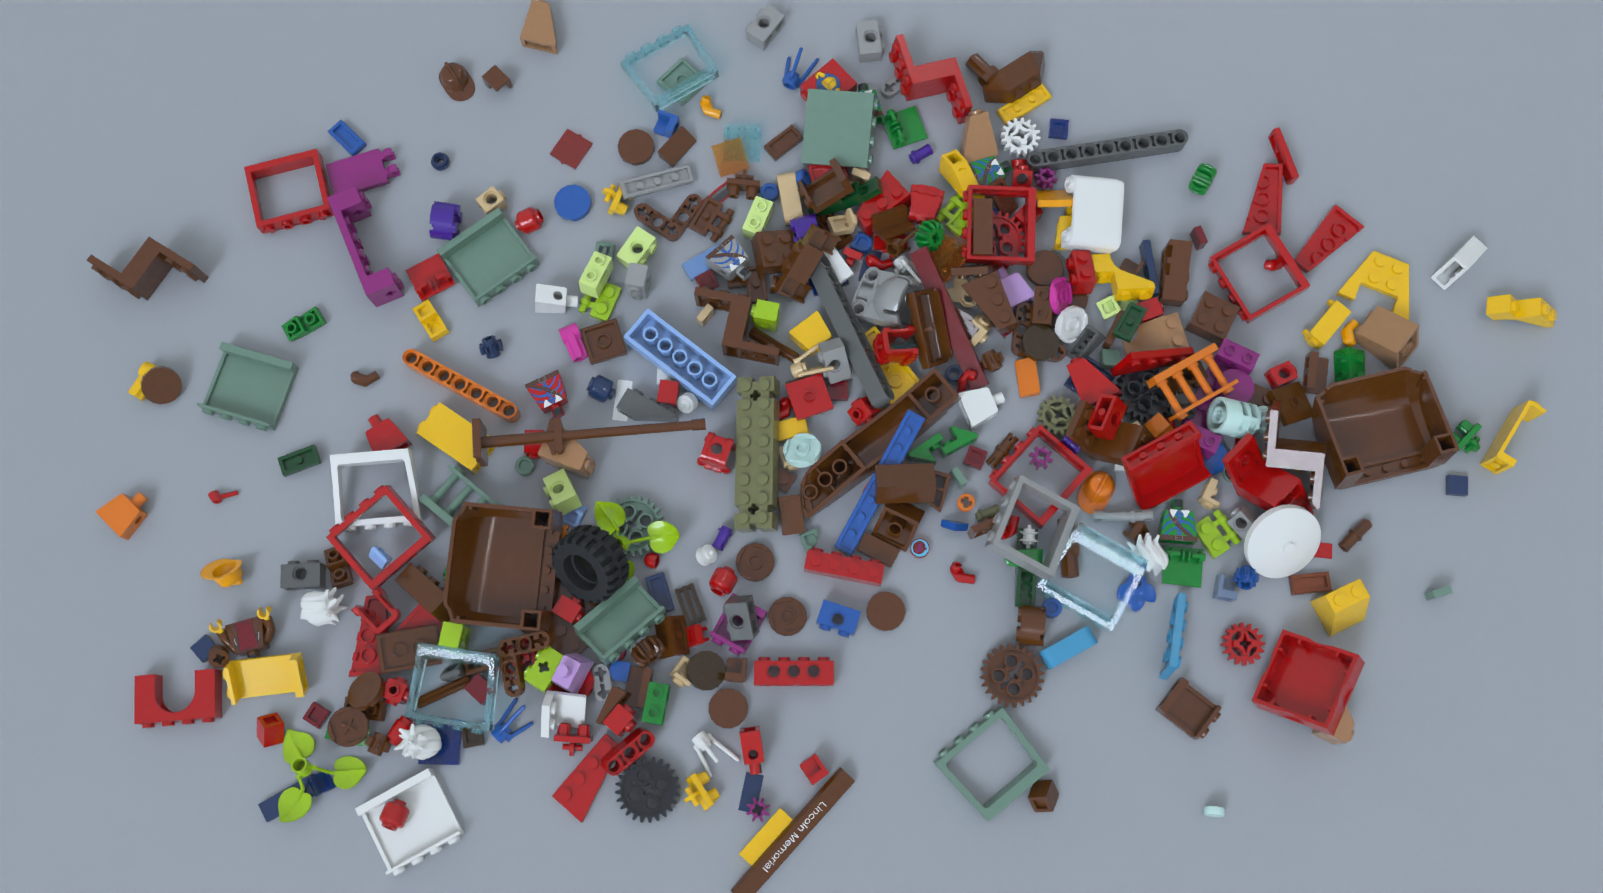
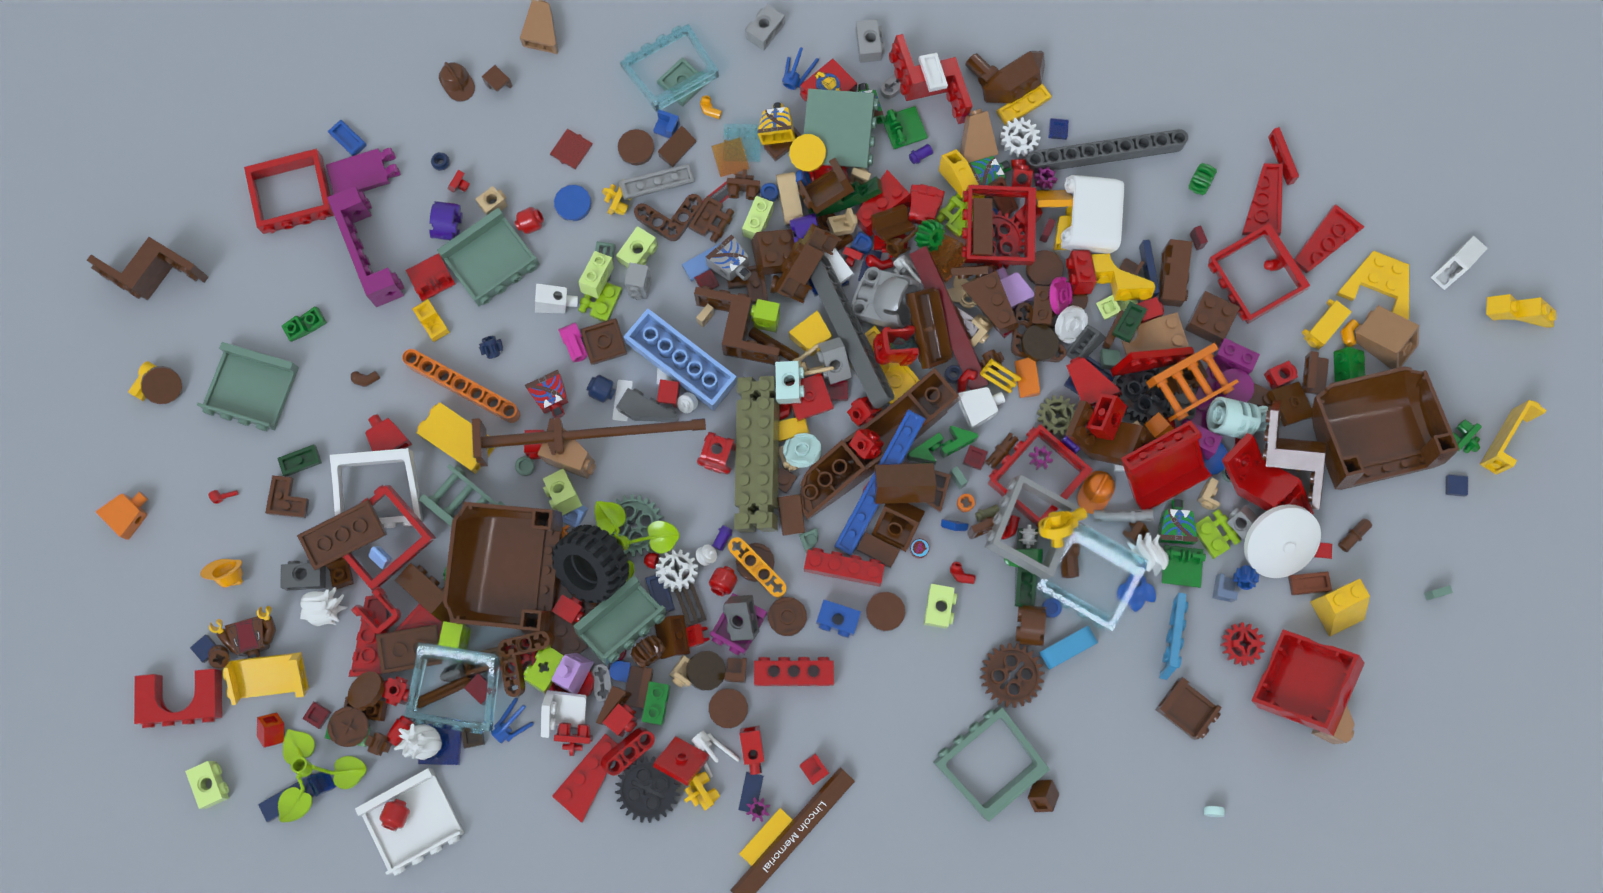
none -> yellowish green brick [185,761,229,809]
none -> reddish brown plate [265,475,309,519]
none -> reddish brown tile [297,500,387,571]
none -> red tile [447,170,470,193]
none -> red plate [653,736,709,786]
none -> white gear [656,549,698,592]
none -> light orange beam [728,537,787,598]
none -> yellow torso [757,102,796,145]
none -> light aqua brick [775,361,804,404]
none -> yellow tile [789,134,827,172]
none -> red brick [849,429,884,459]
none -> white tile [918,53,948,92]
none -> yellowish green brick [924,584,957,629]
none -> yellow tile [980,358,1021,393]
none -> yellow pin [1038,507,1087,548]
none -> dark red tile [1039,218,1055,243]

